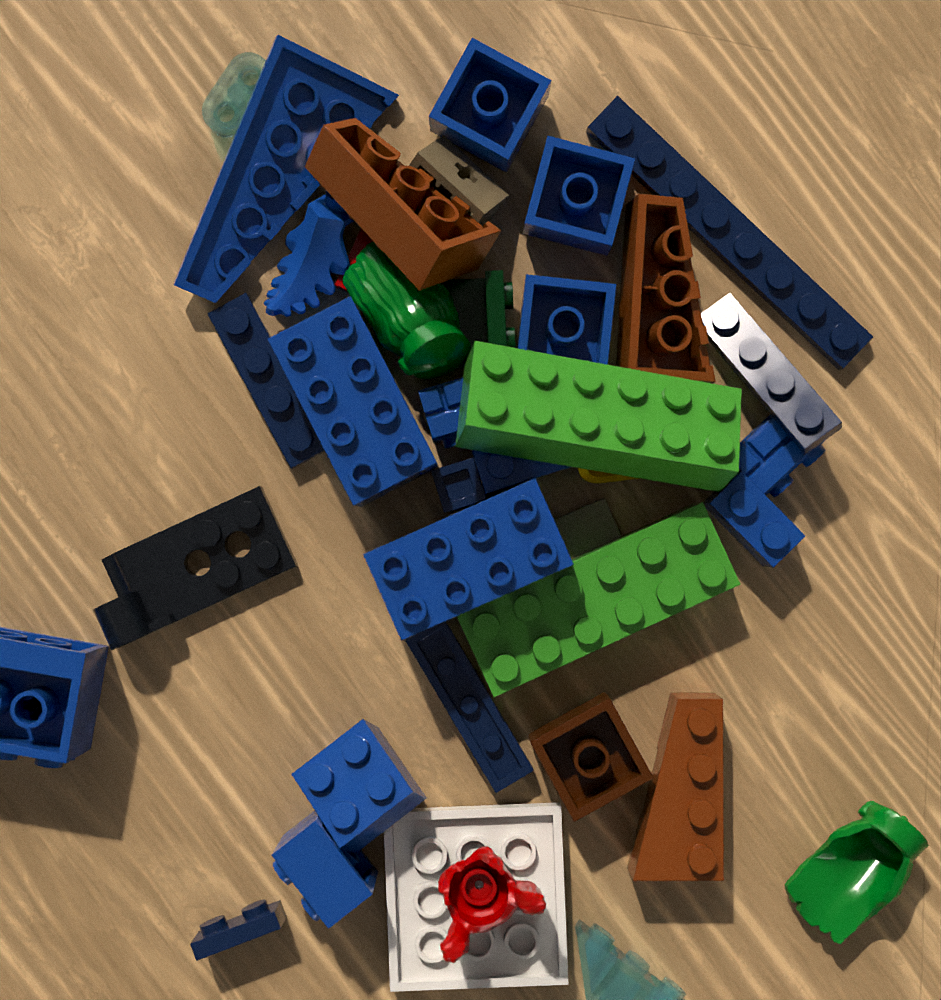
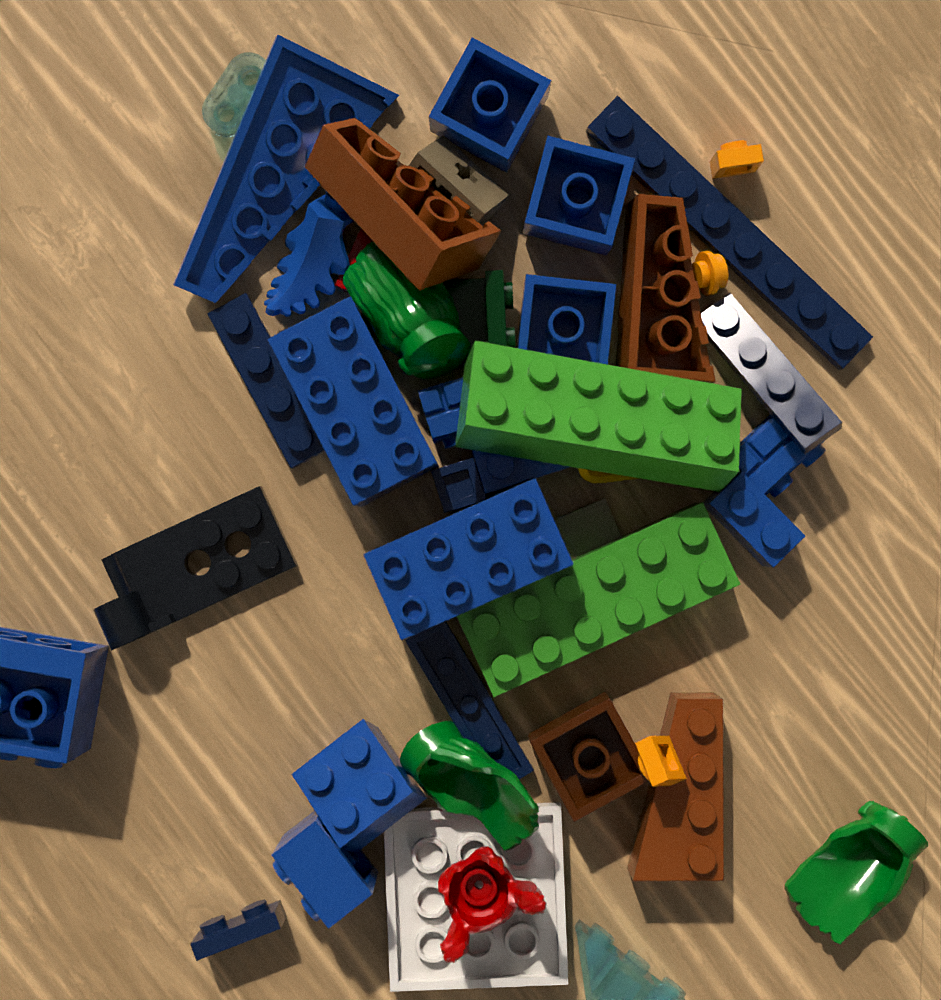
none -> green hair [400,721,539,851]
none -> light orange plate [635,736,687,787]
none -> light orange plate [692,251,728,296]
none -> light orange plate [709,140,764,179]

